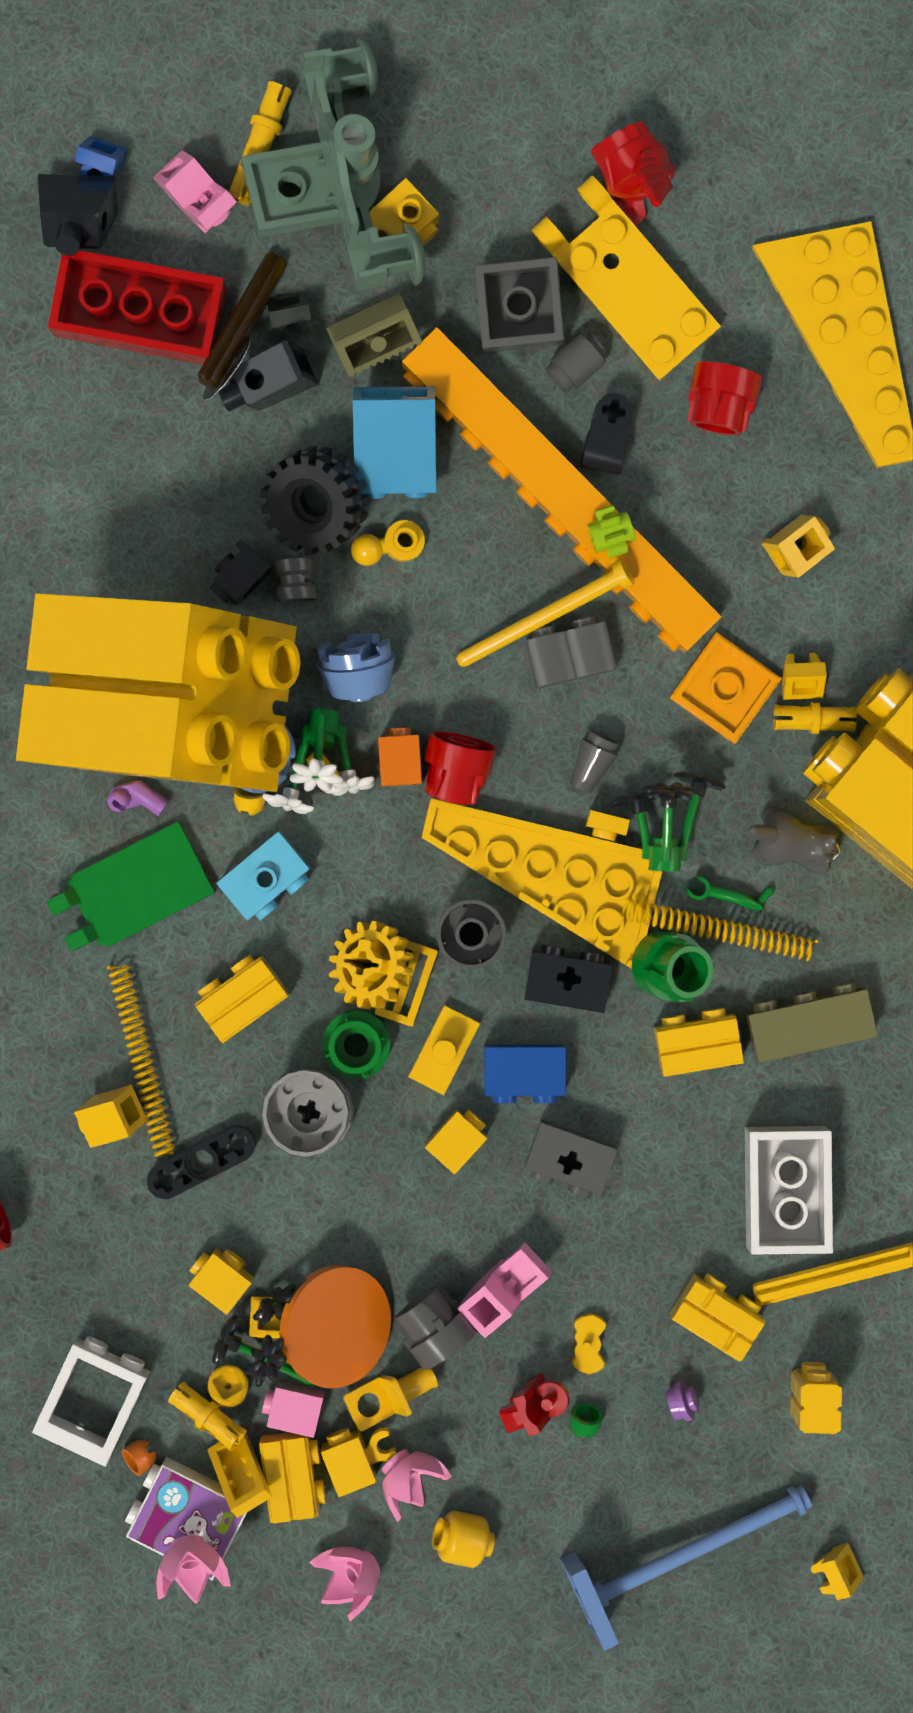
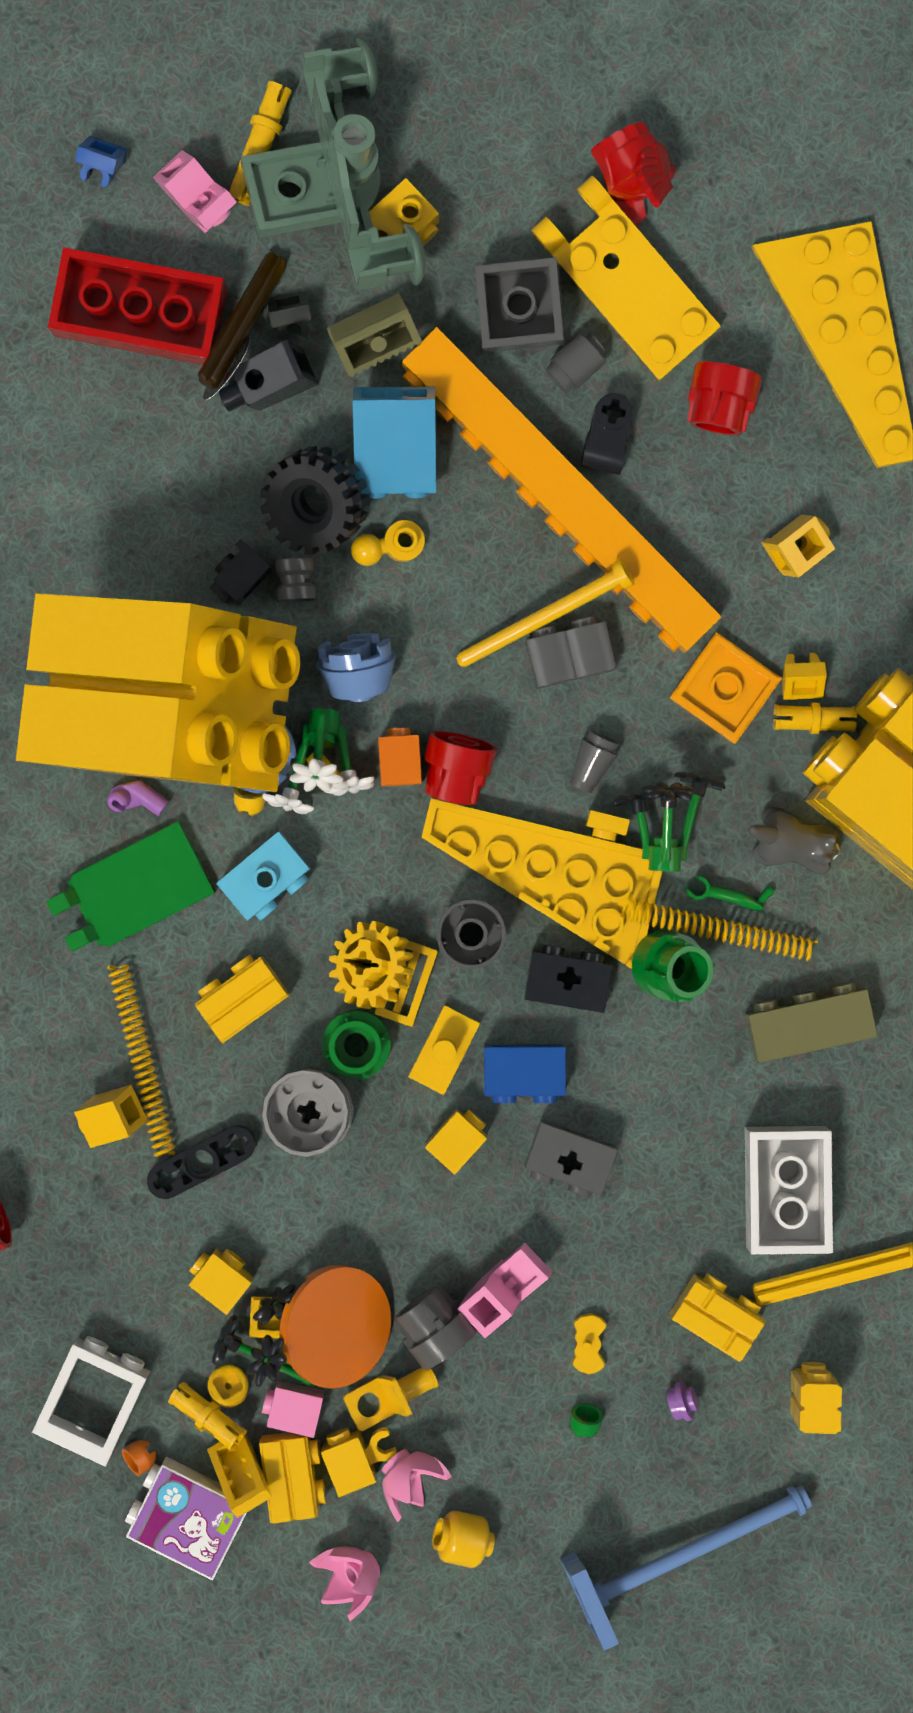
black torso [38,174,118,256] -> none
bright pink piece [156,1535,231,1604] -> none
red hips [499,1373,570,1437] -> none
lime gear [587,505,636,559] -> none
yellow brick [654,1008,744,1077] -> none
yellow tile [811,1543,865,1600] -> none

